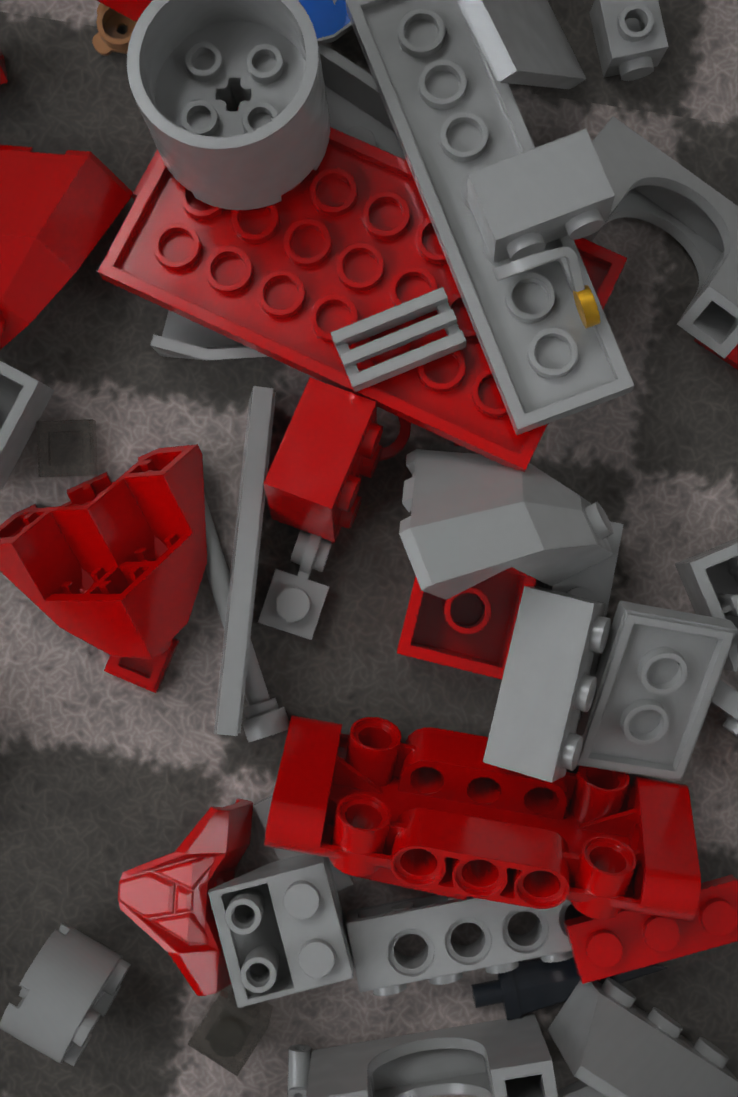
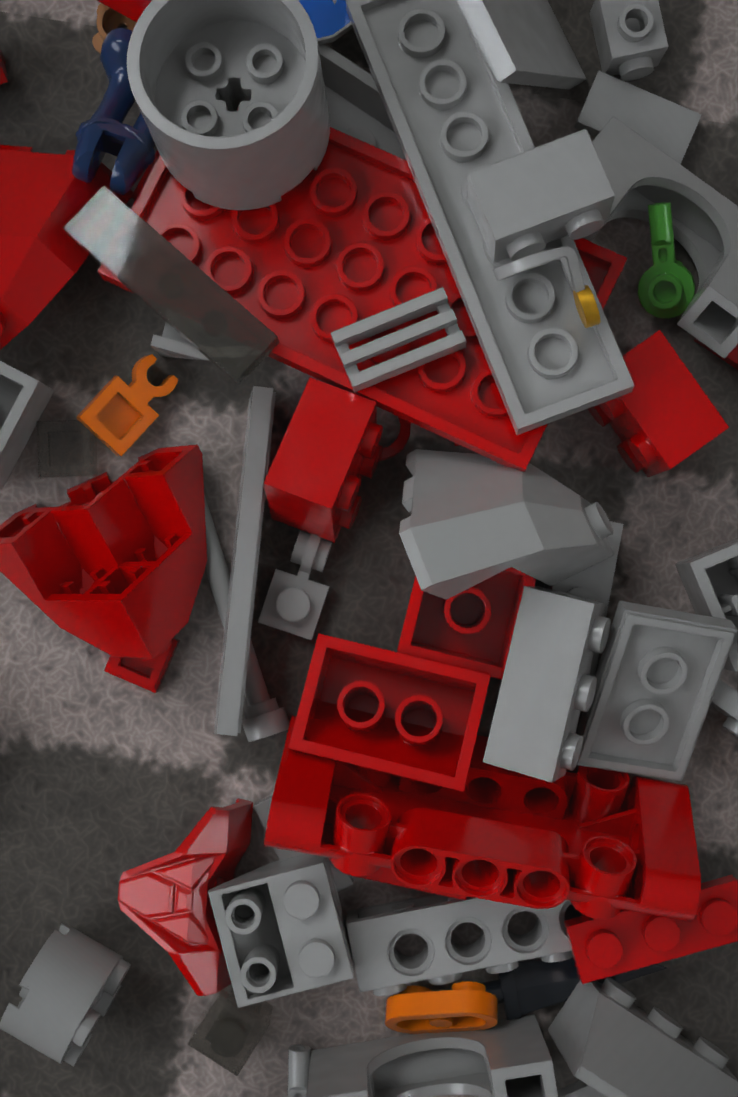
none -> clear smoke tile [63,186,280,386]
none -> dark blue piece [72,28,155,196]
none -> orange plate [75,354,178,457]
none -> red slope [288,633,491,793]
none -> orange plate [385,981,498,1034]
none -> light grey tile [574,71,702,165]
none -> red brick [588,330,730,477]
none -> bright green plate [638,202,696,319]

